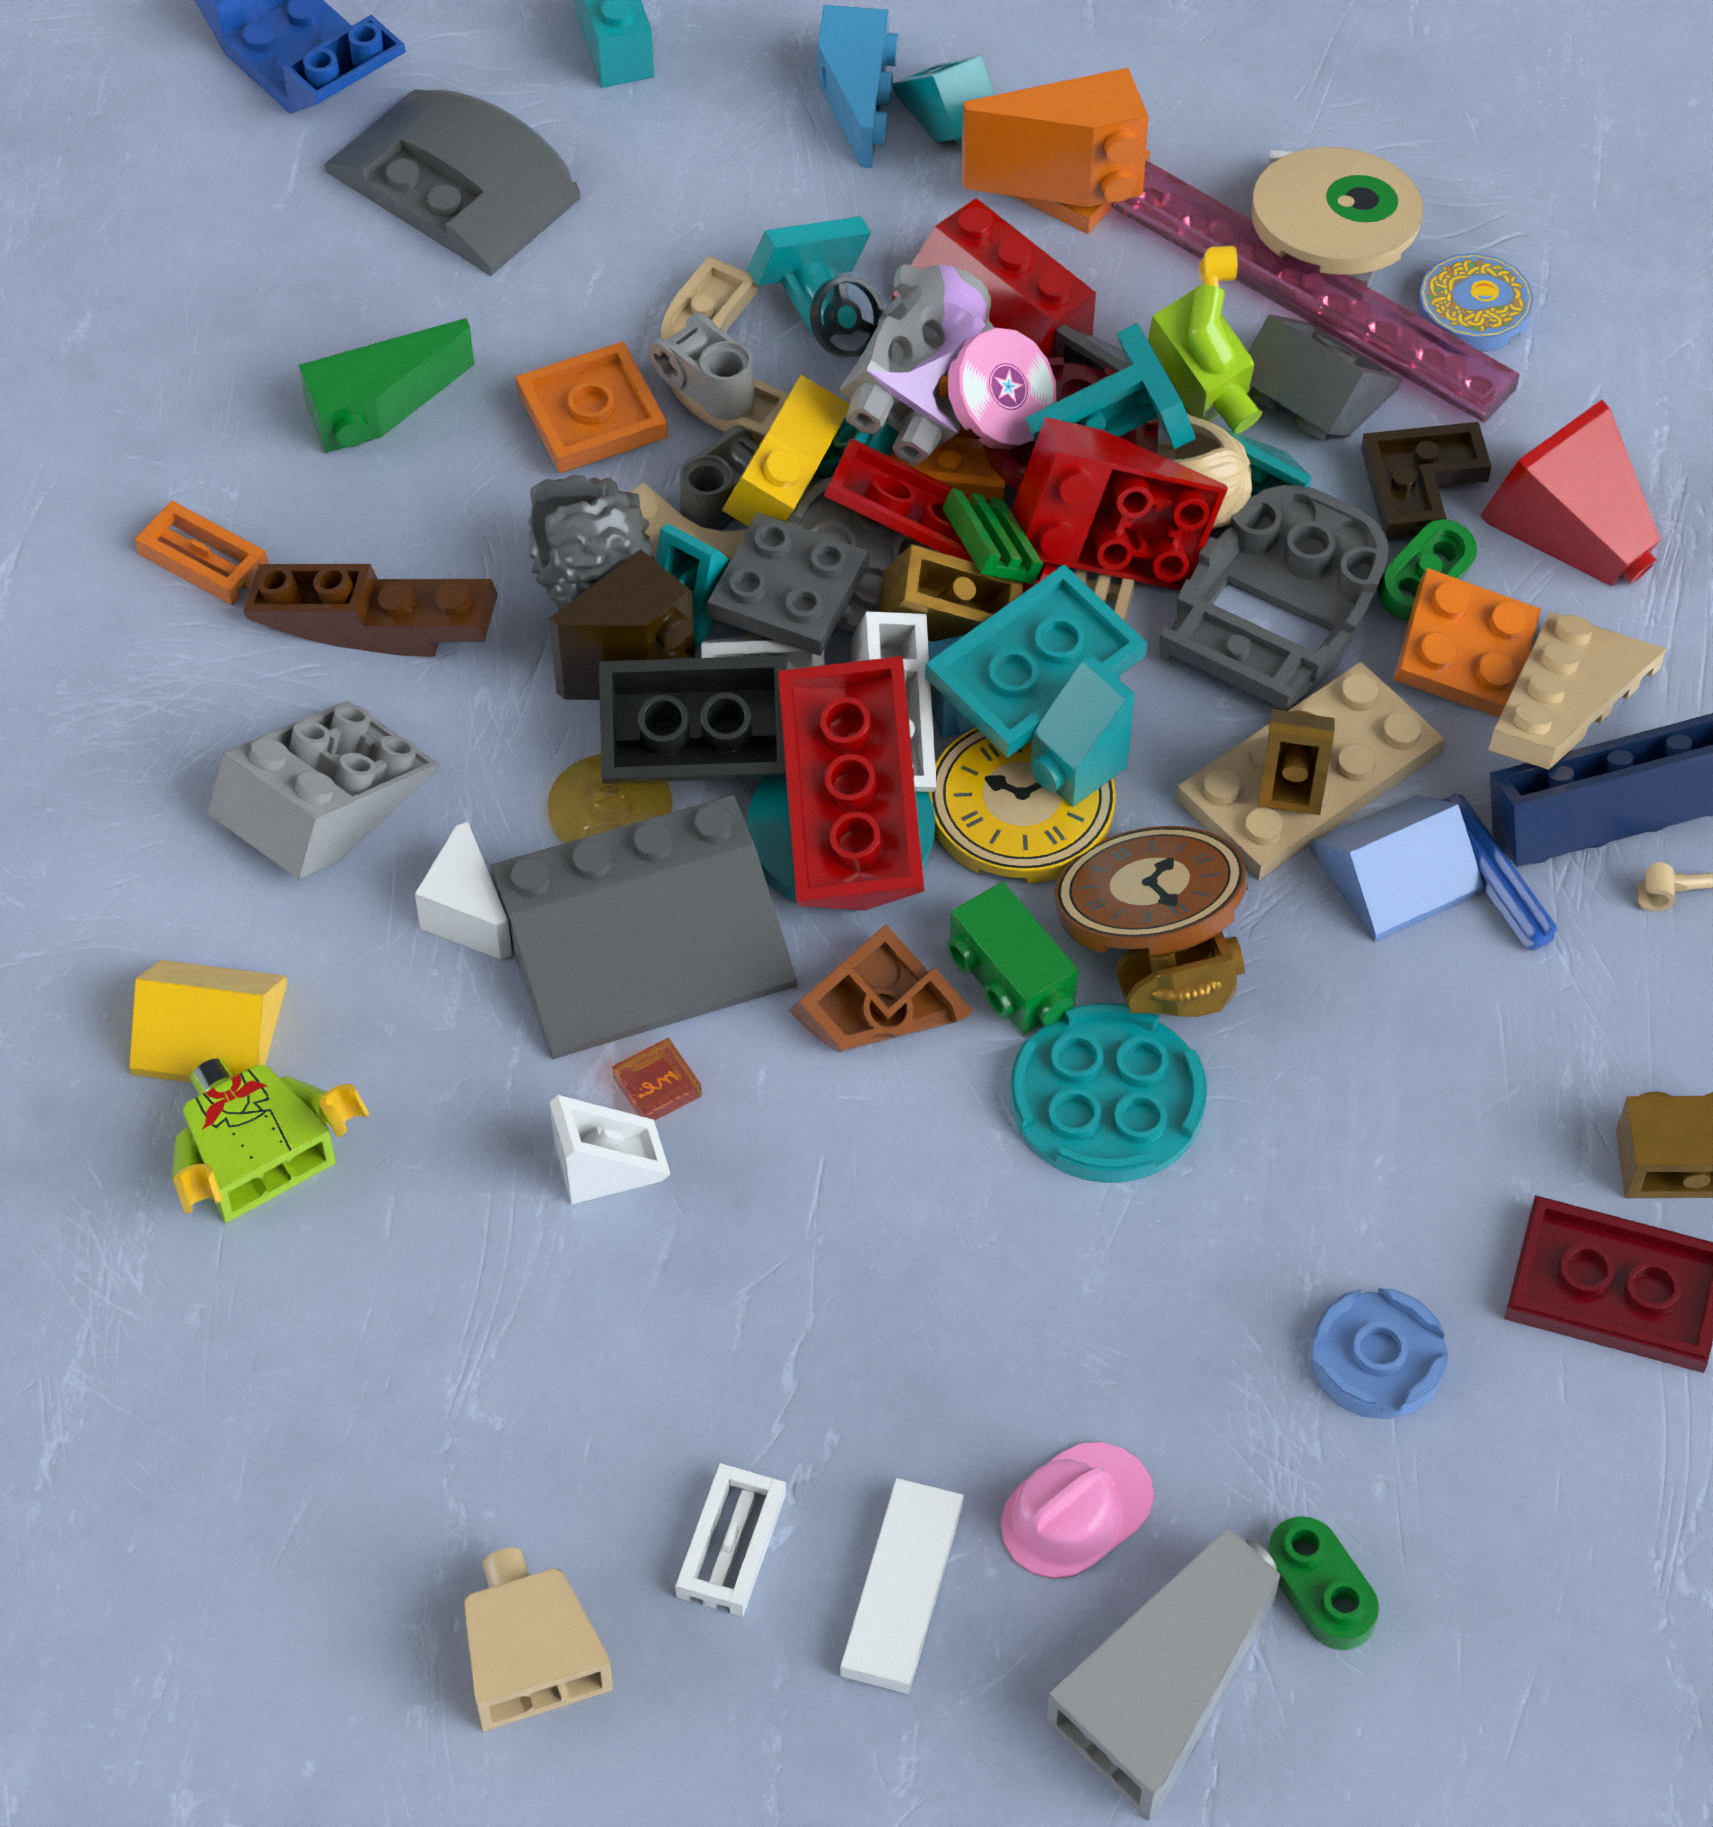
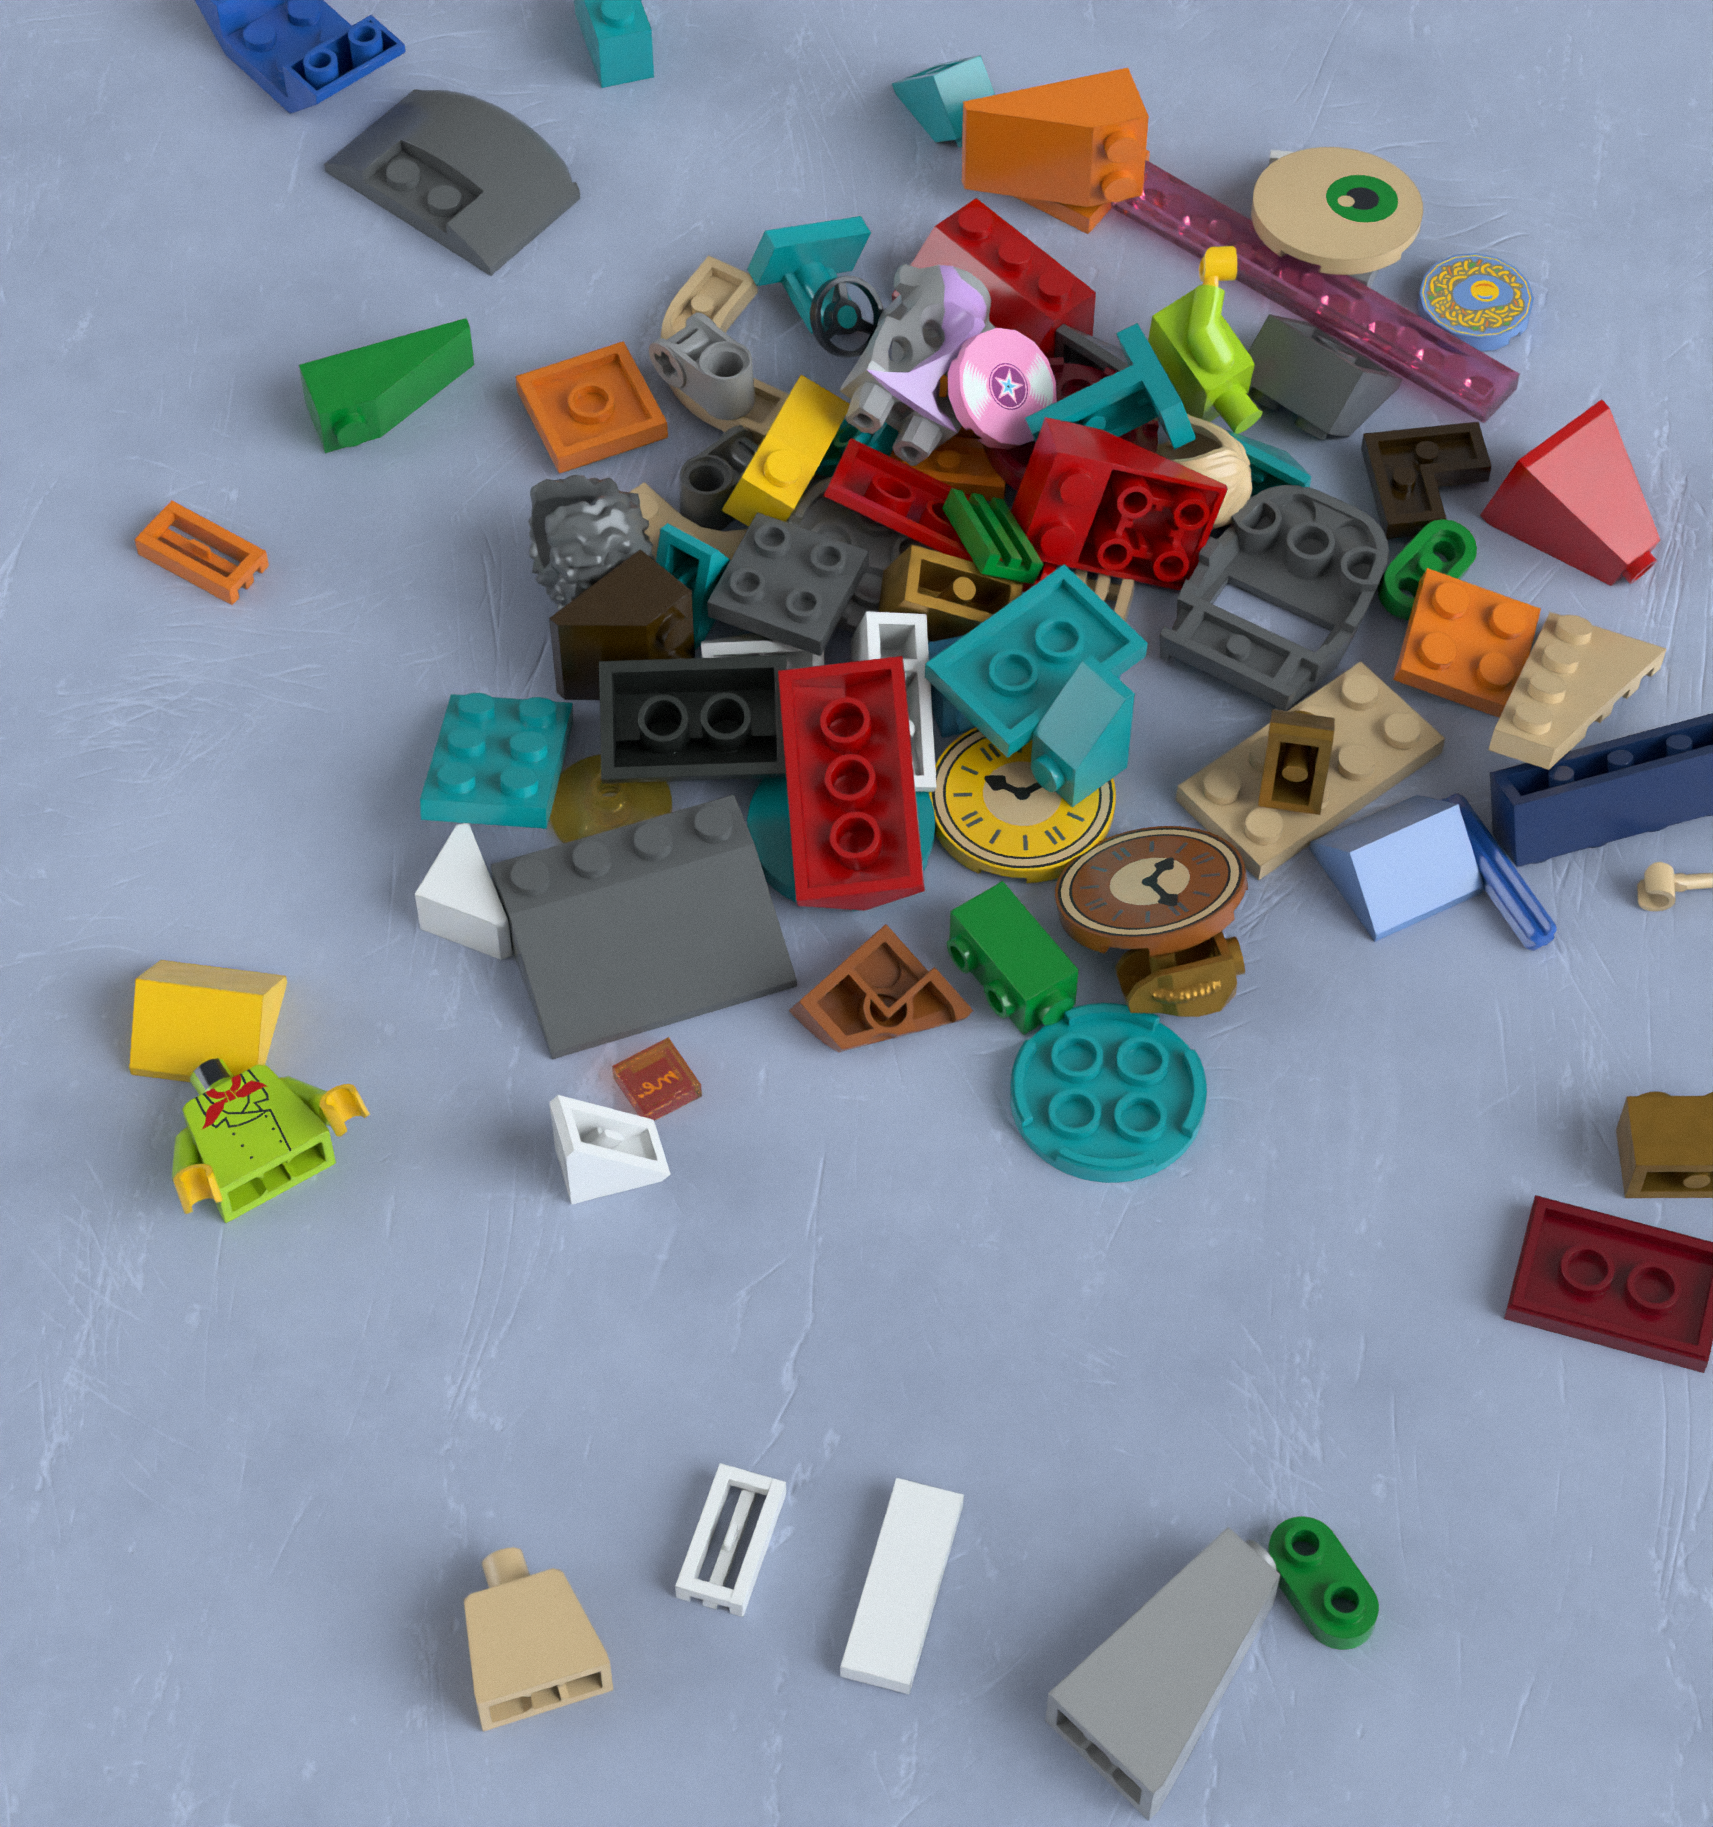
light grey slope [207,701,438,880] -> none
reddish brown slope [243,564,498,657] -> none
dark azure slope [818,5,898,168] -> none
bright pink piece [1001,1442,1154,1579] -> none
medium blue tile [1311,1288,1448,1419] -> none
none -> teal plate [420,693,573,829]

